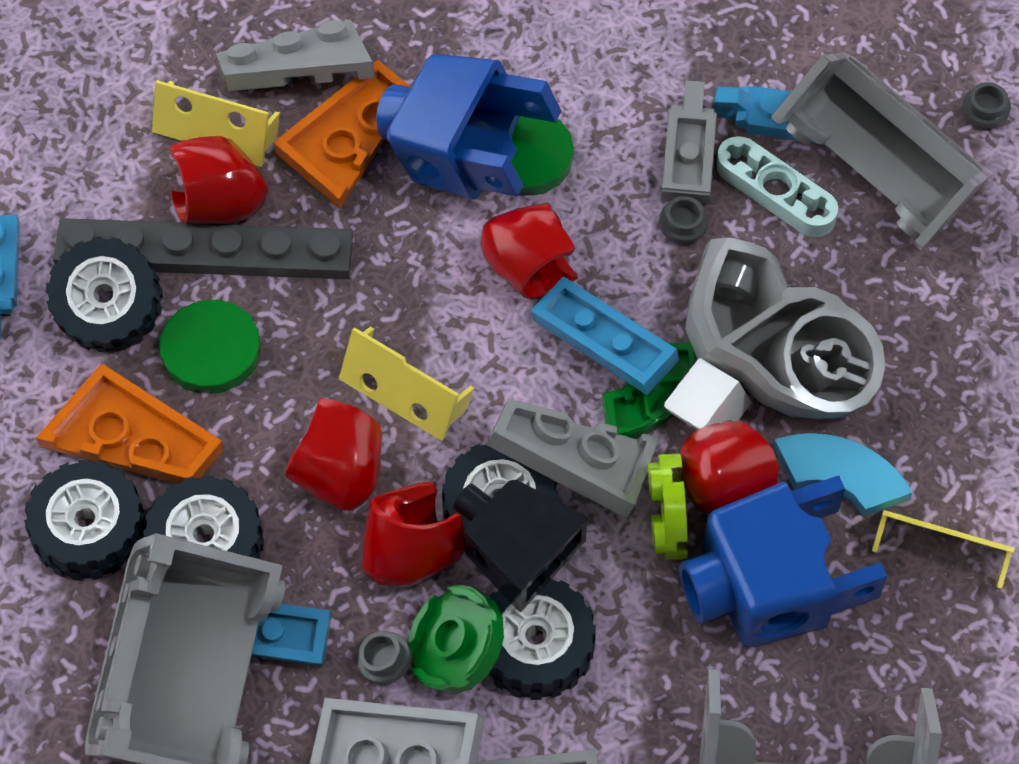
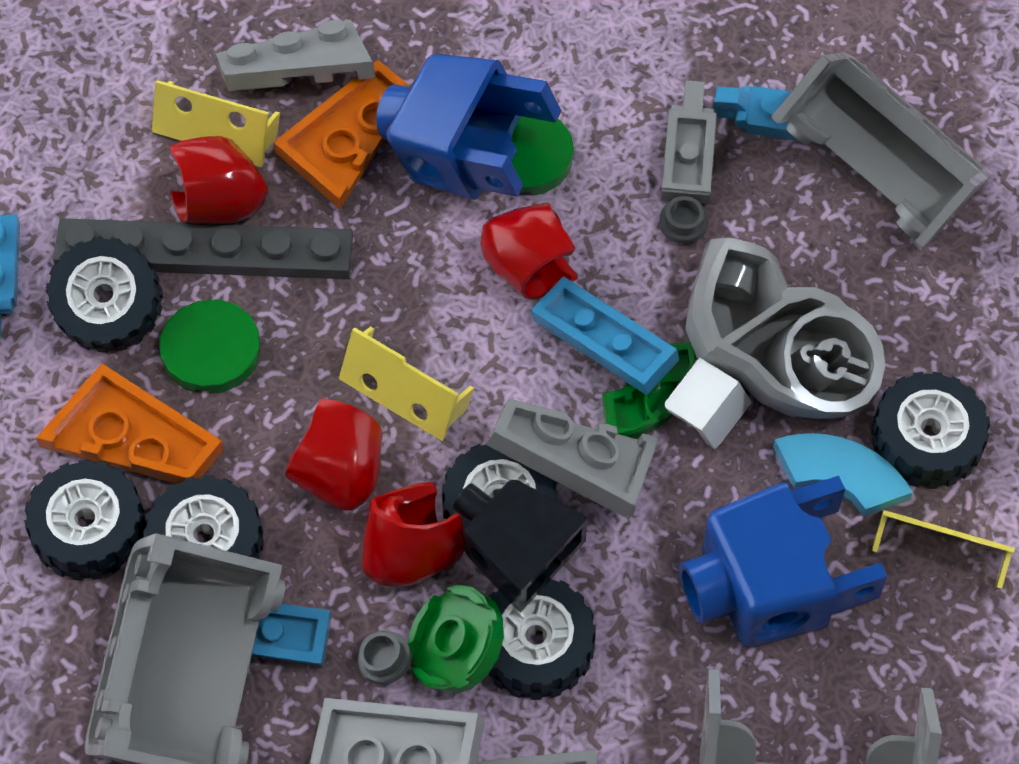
lime plate [647,453,688,560] -> none
red piece [678,420,779,514] -> none
light aqua beam [716,136,838,237] -> none
dark grey plate [962,82,1011,128] -> none
none -> black wheel [871,372,990,489]

